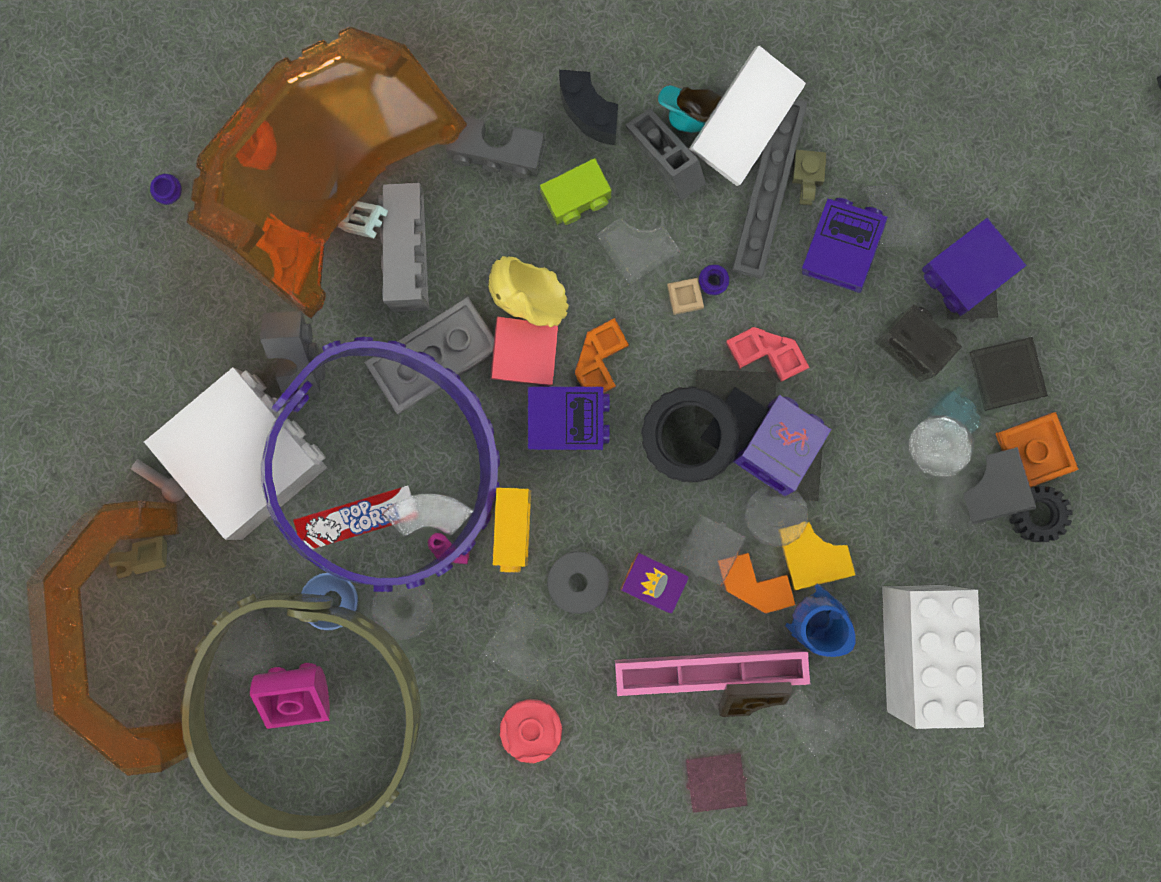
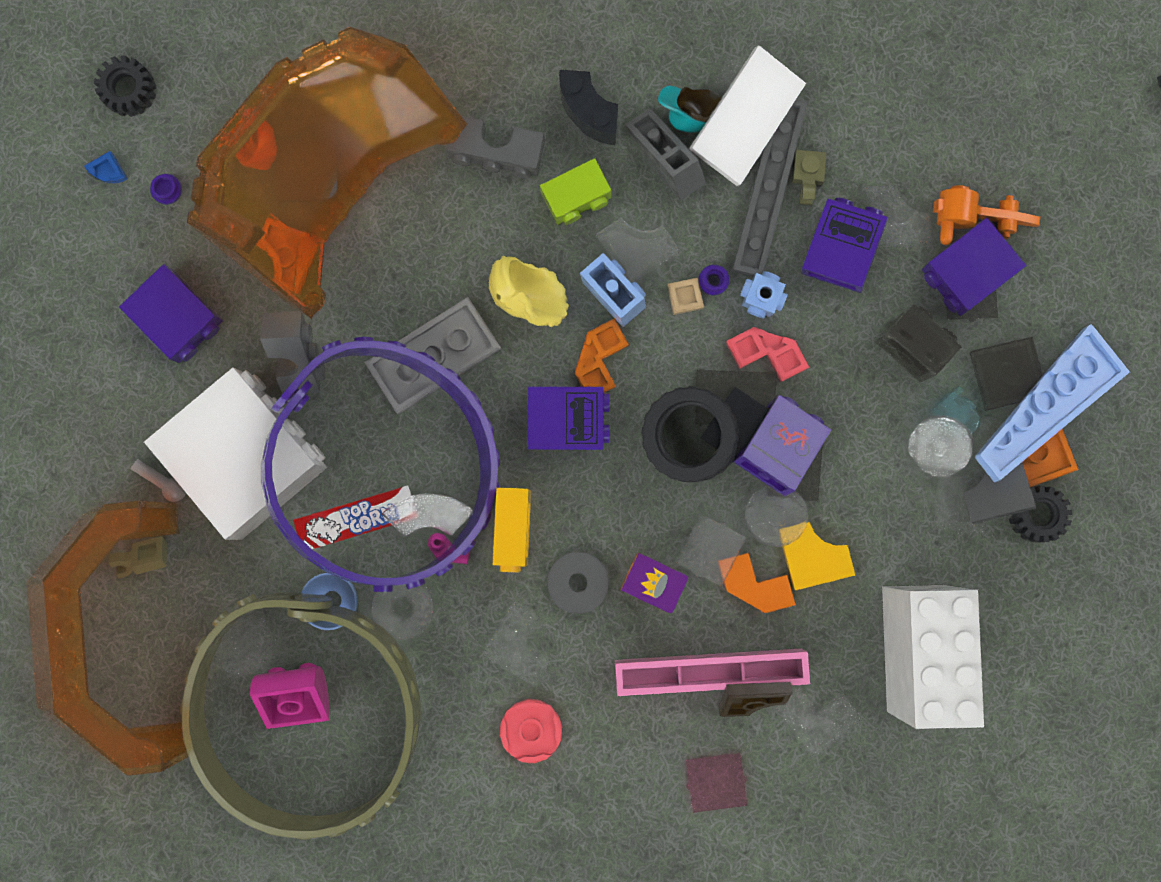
light aqua tile [338,200,388,239] -> none
light grey wedge [378,183,429,312] -> none
coral tile [490,317,558,386] -> none
blue helmet [785,584,856,657] -> none
none -> blue tile [84,151,128,183]
none -> black tyre [94,56,156,117]
none -> dark purple brick [119,264,223,363]
none -> light blue brick [580,253,646,327]
none -> light blue brick [740,271,788,319]
none -> orange piece [933,185,1040,245]
none -> light blue wing [975,324,1130,482]

